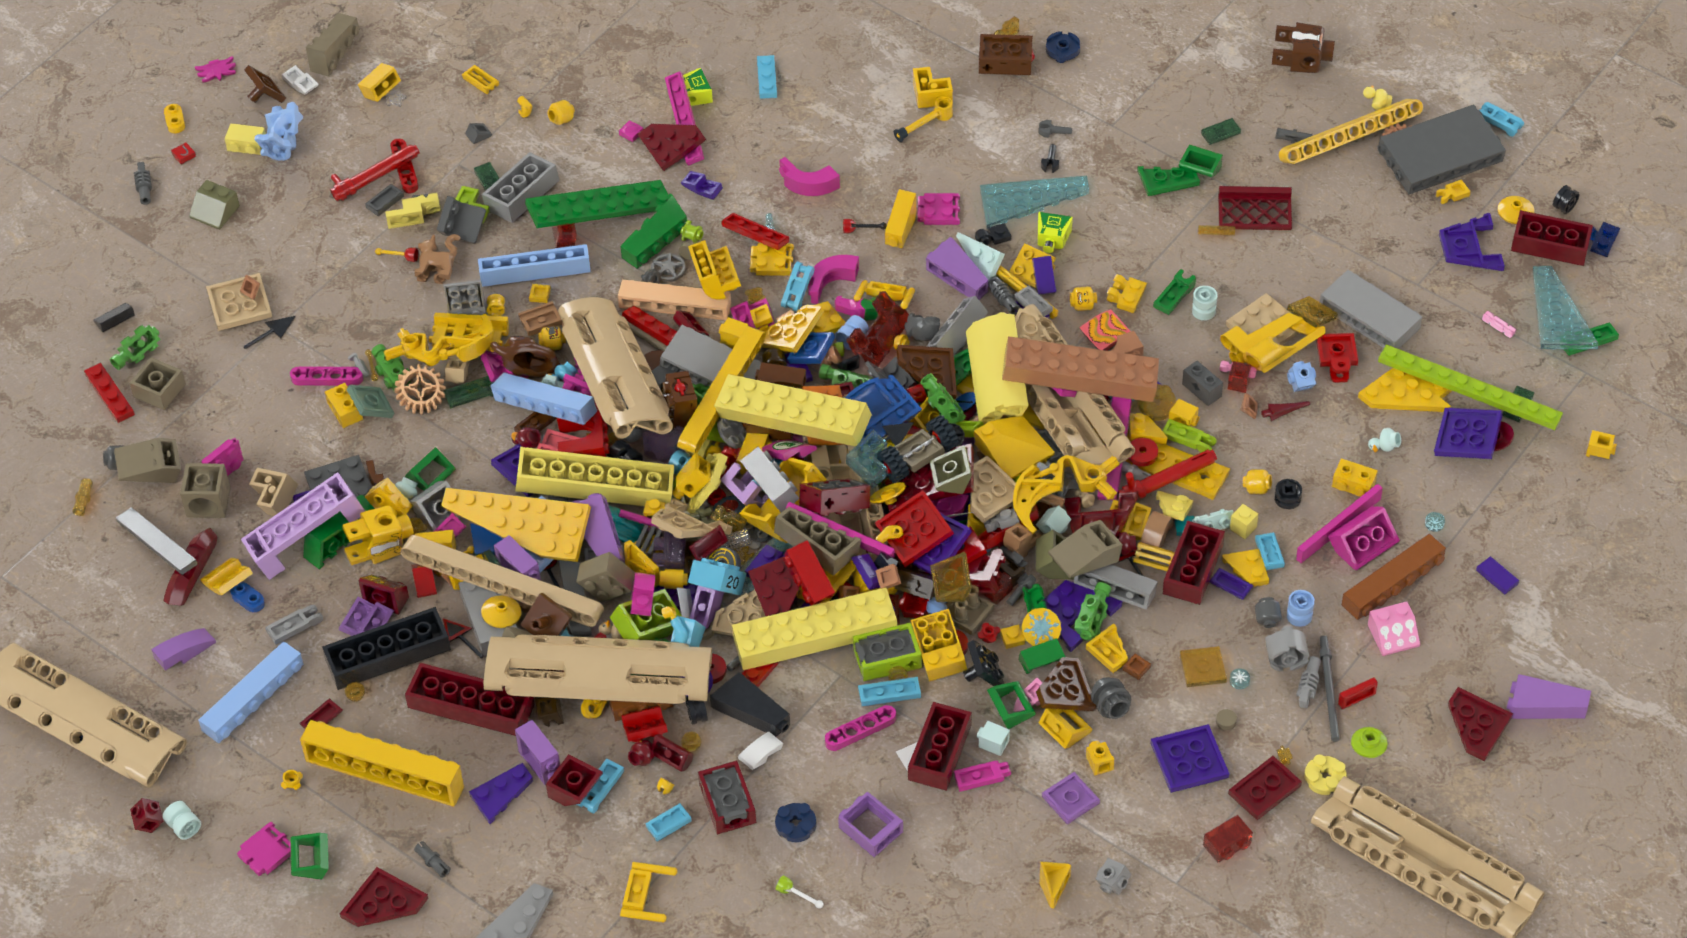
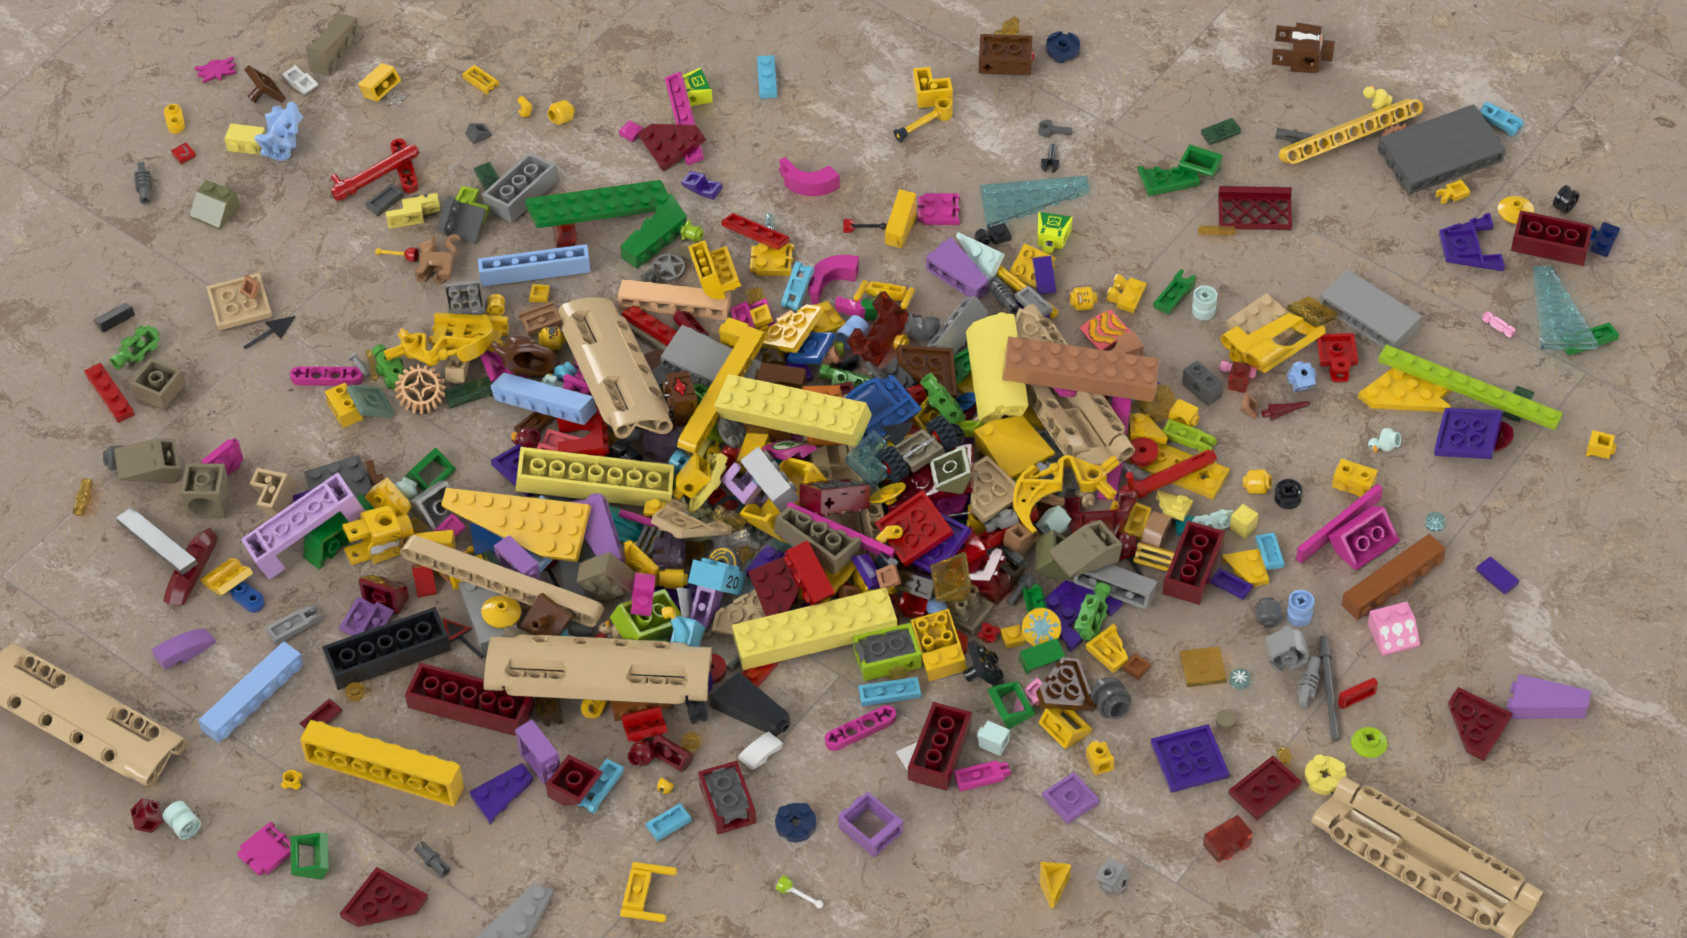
dark red tile [689,525,729,561] -> none

